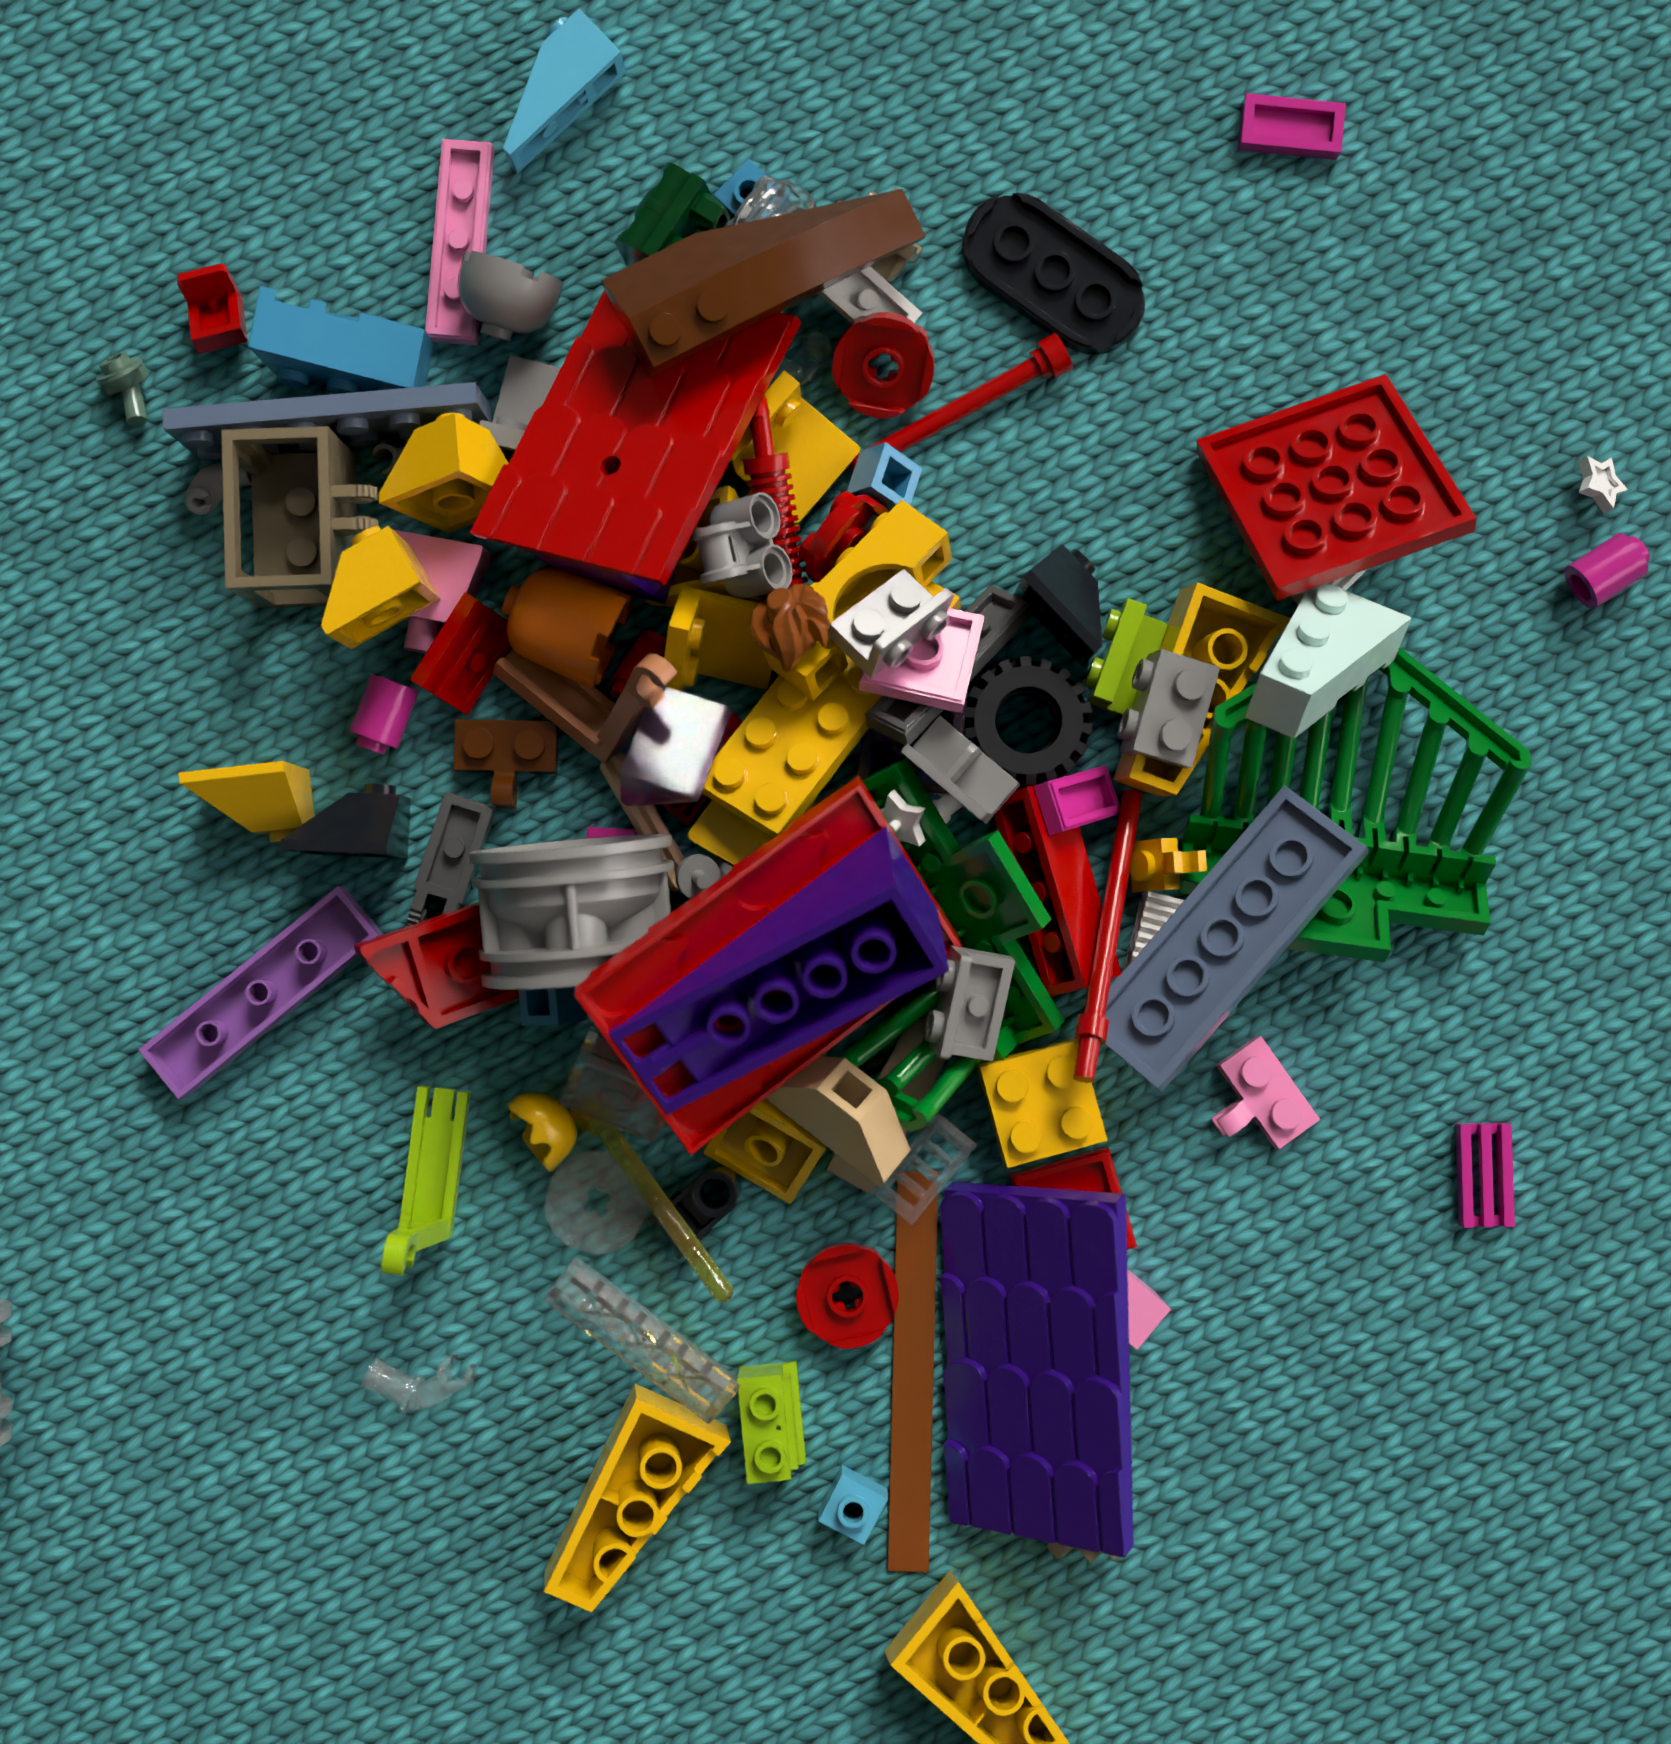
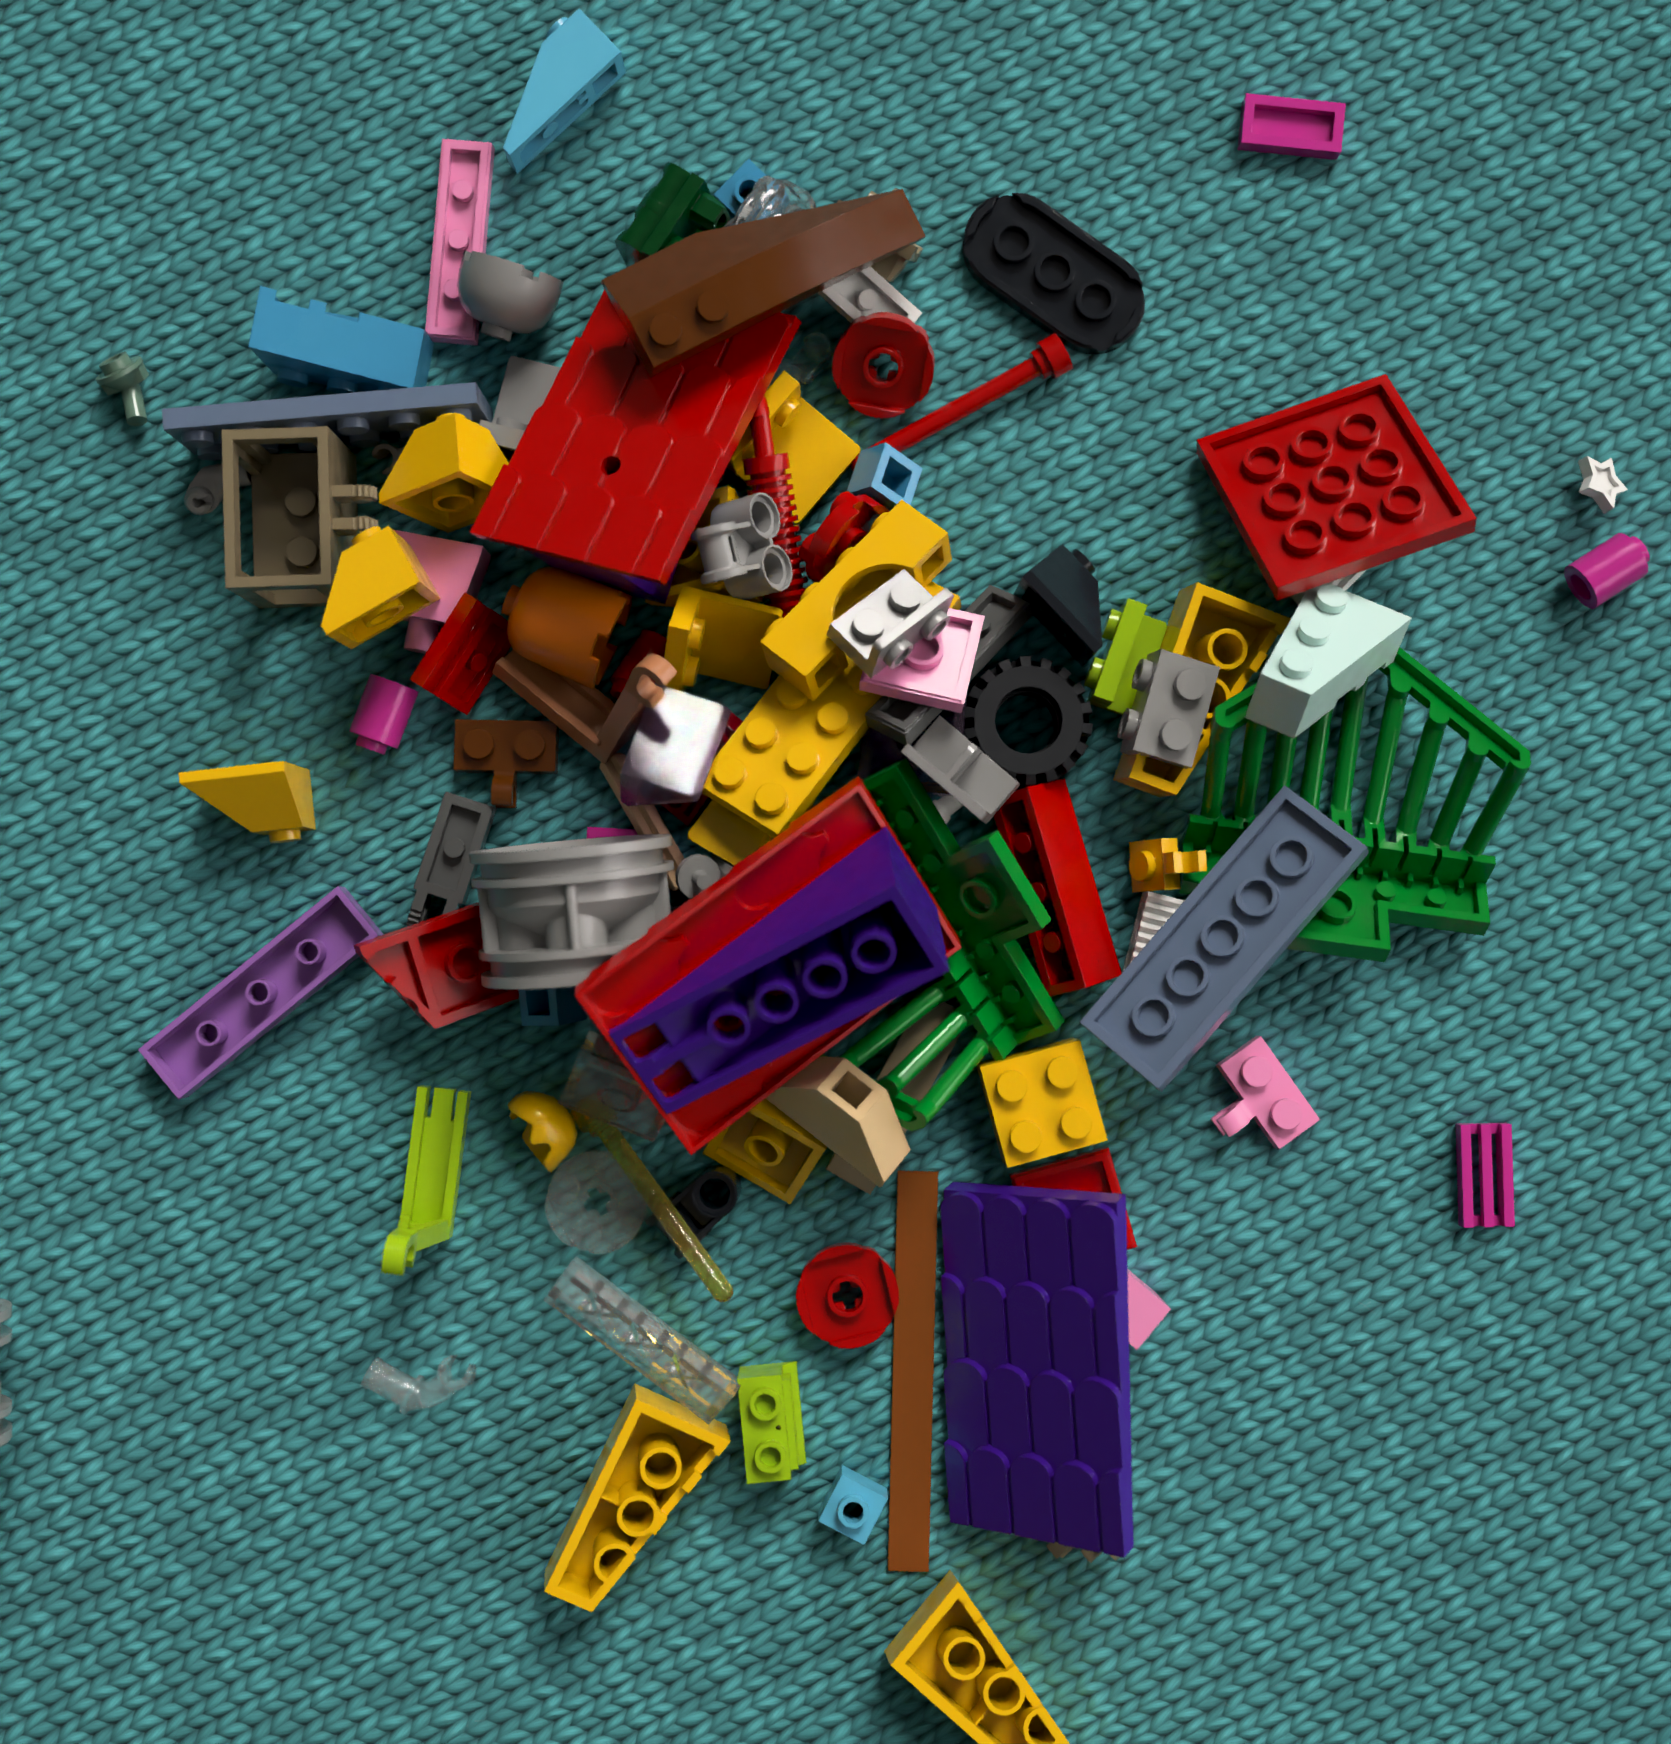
red bracket [177,263,248,354] -> none
black slope [281,784,411,859] -> none
dark orange hat [750,584,830,672] -> none
clear slope [872,1113,977,1225] -> none
white piece [880,790,926,847] -> none
light grey bracket [925,945,1015,1061] -> none
dark pink tile [1033,765,1120,836] -> none
red bar [1073,789,1142,1083] -> none

